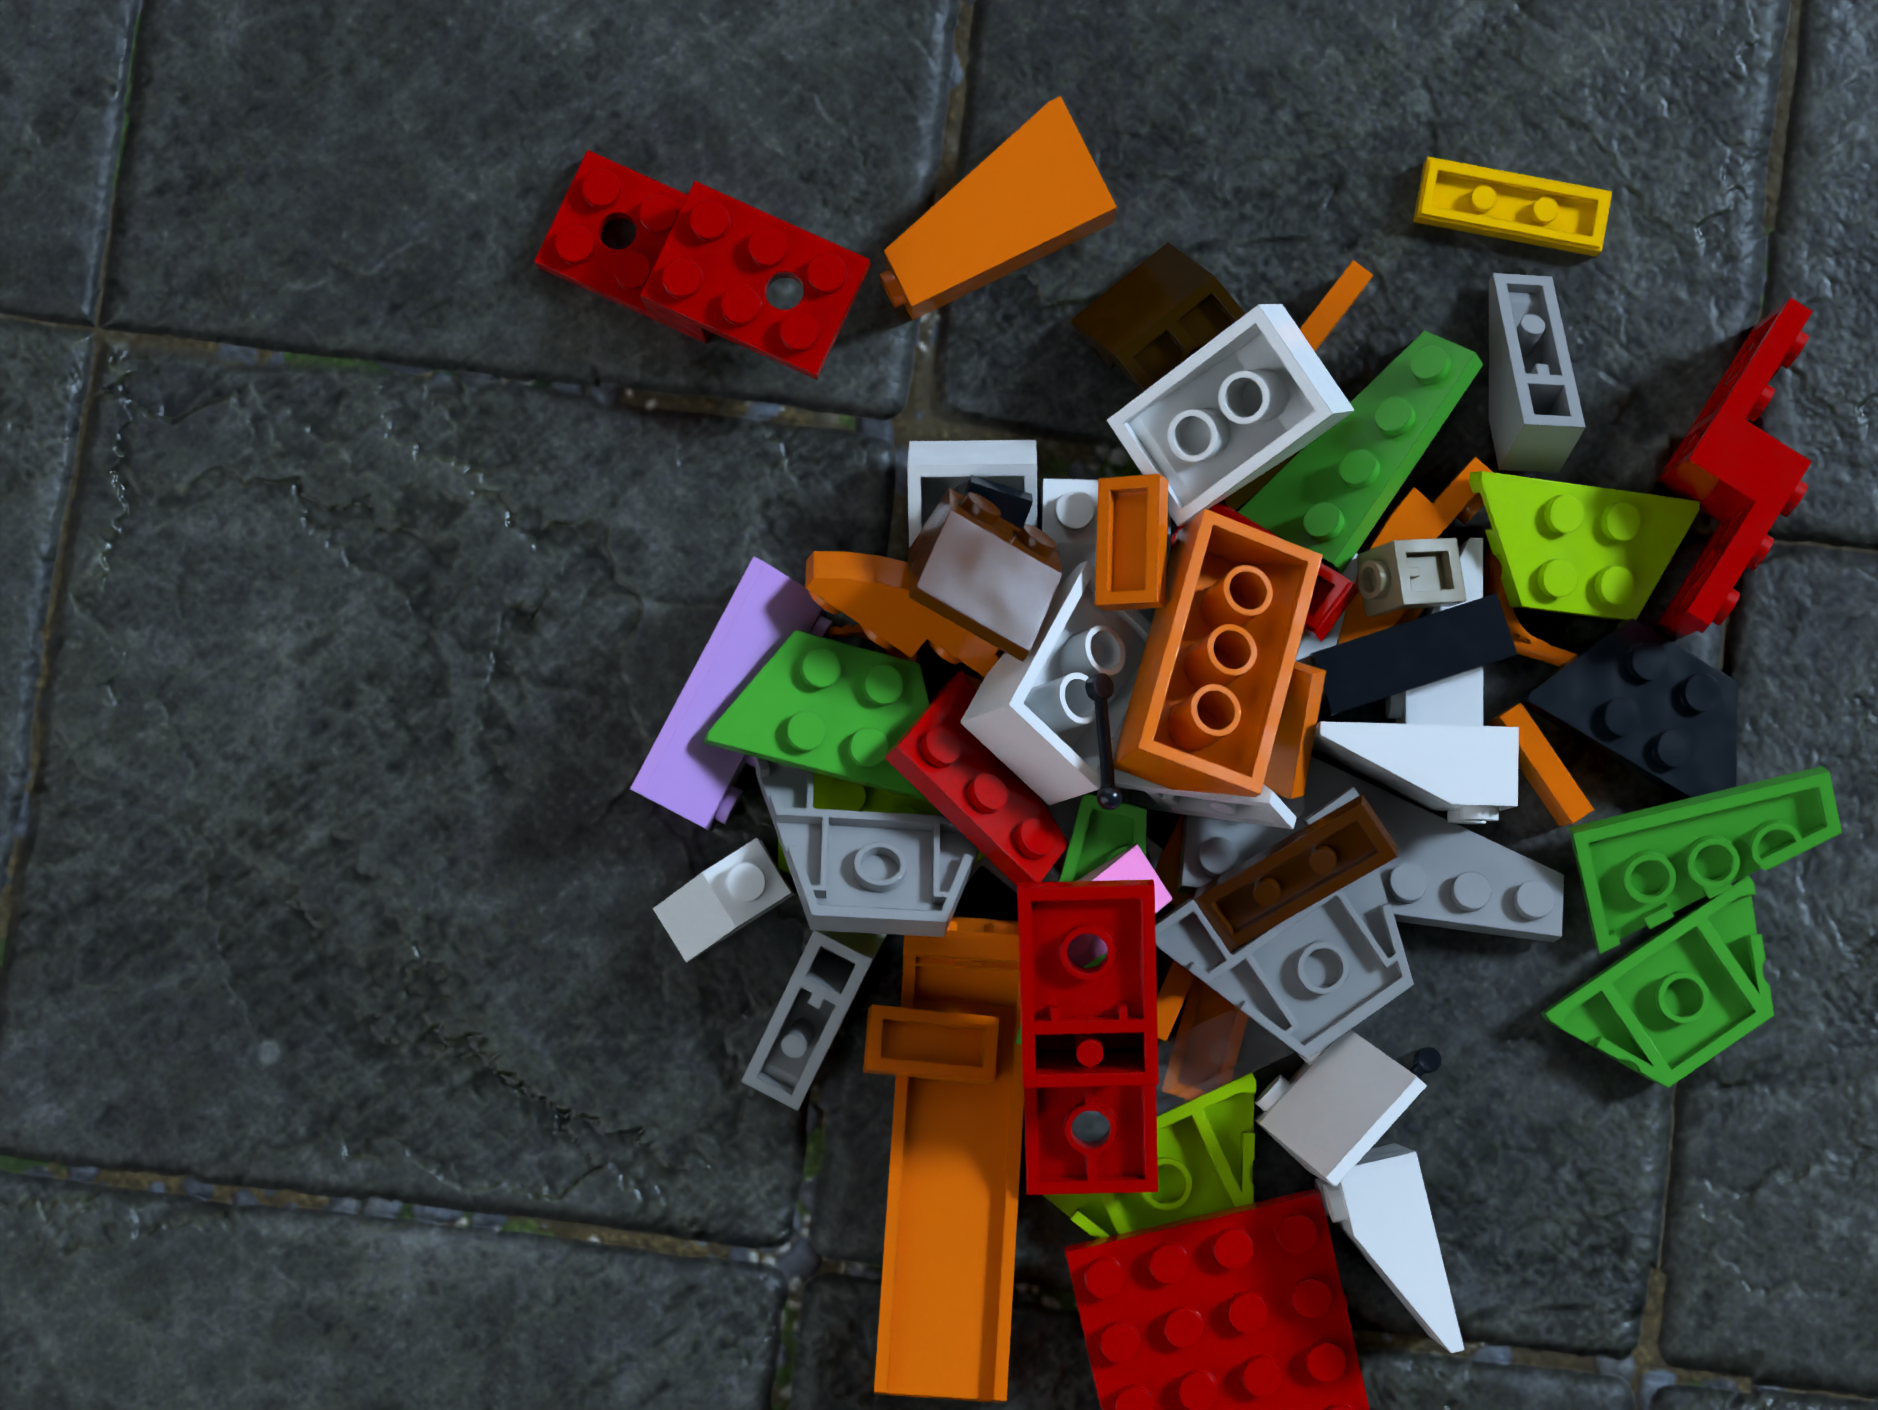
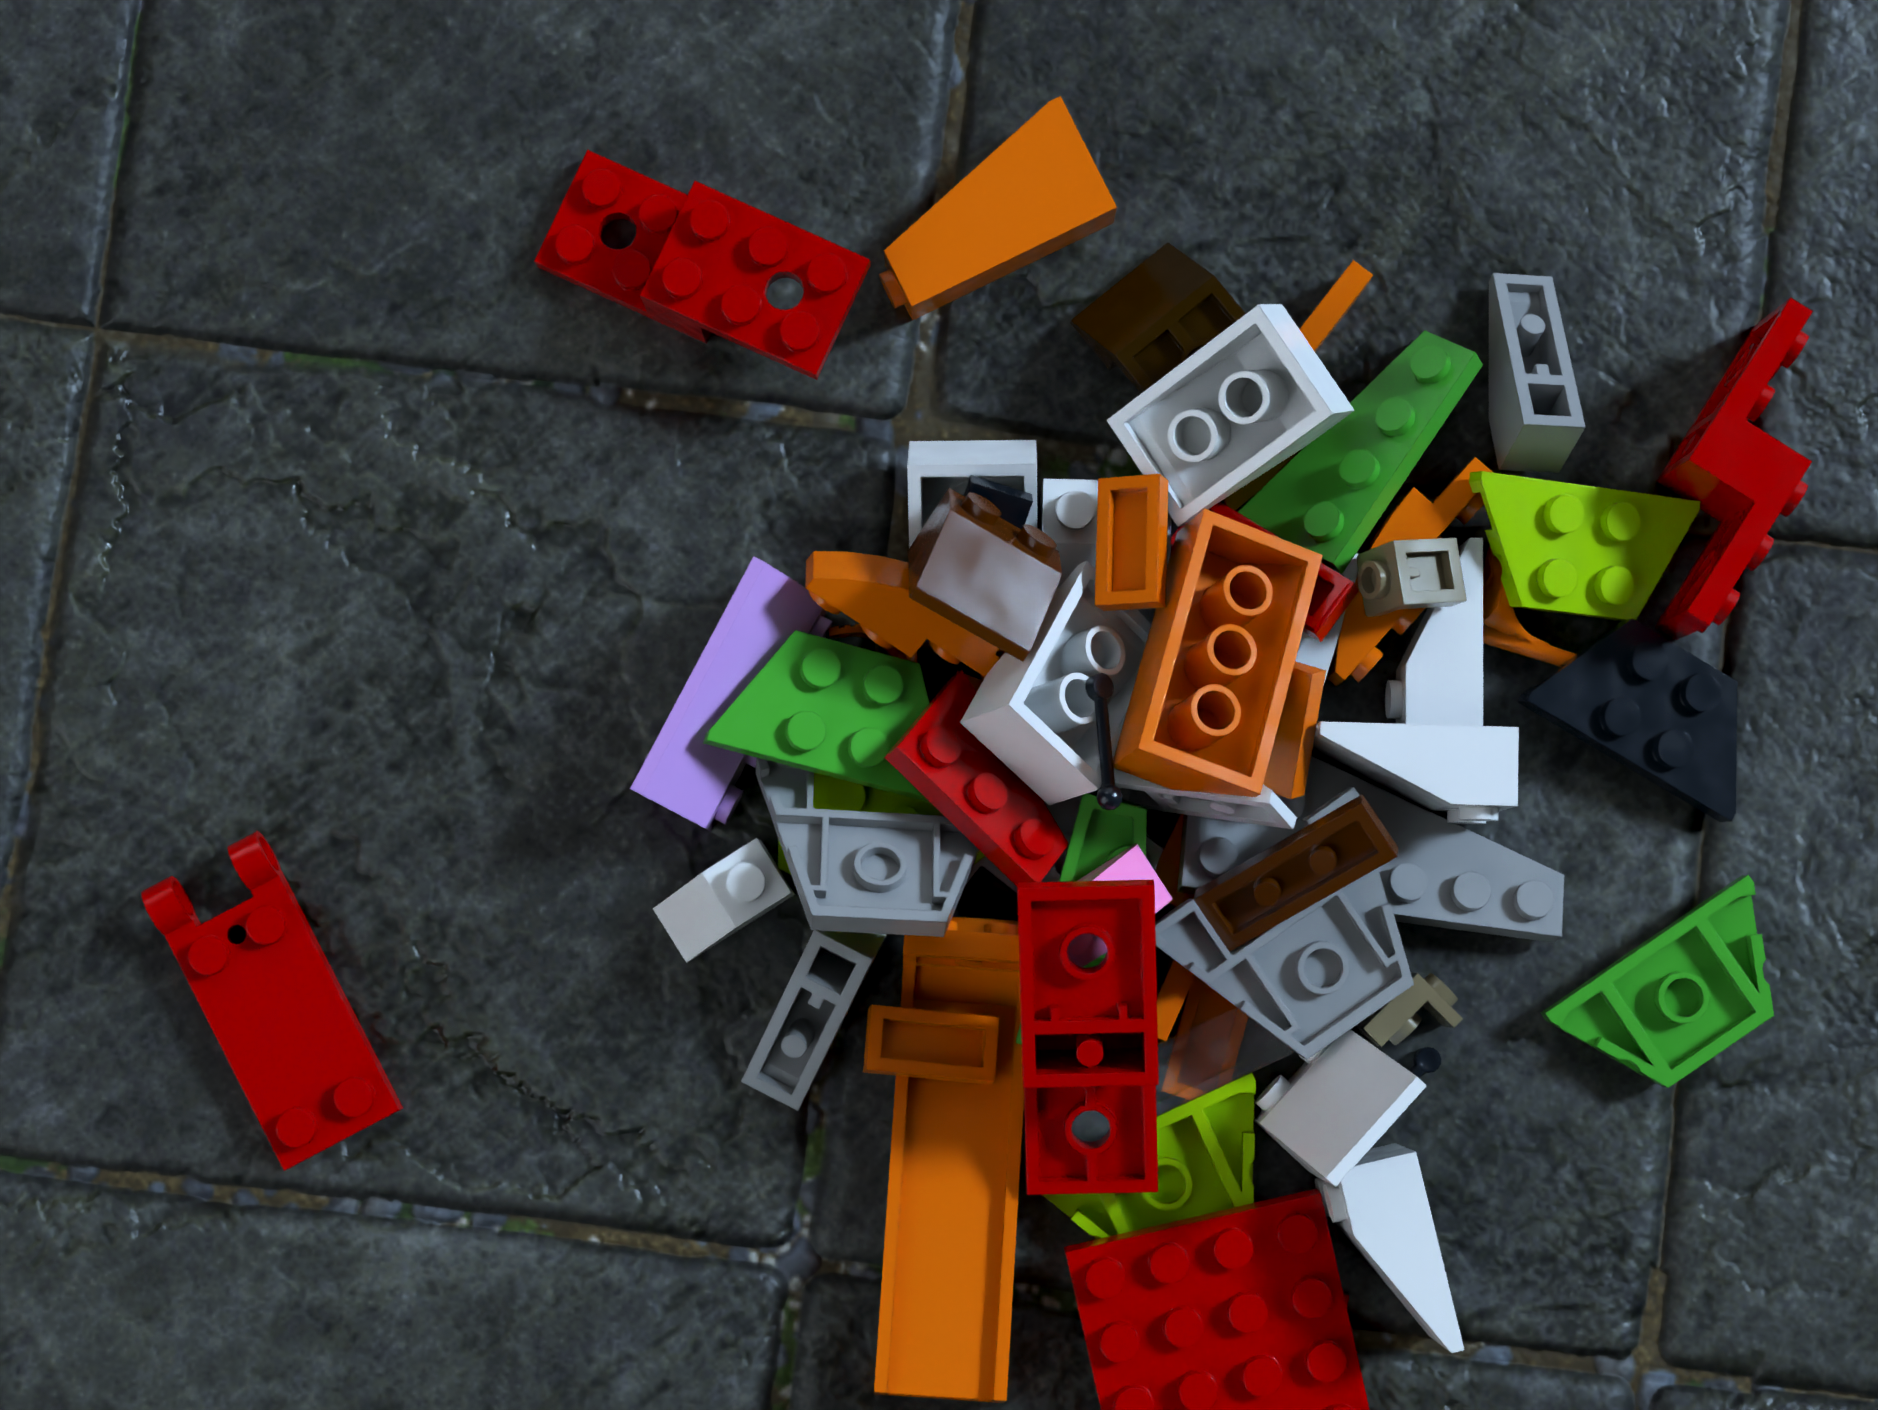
black tile [1309,593,1517,716] -> none
yellow tile [1413,156,1612,257] -> none
orange tile [1488,702,1594,827] -> none
bright green wing [1568,766,1842,954] -> none
none -> red hinge [141,831,404,1171]
none -> dark tan bracket [1354,972,1463,1047]

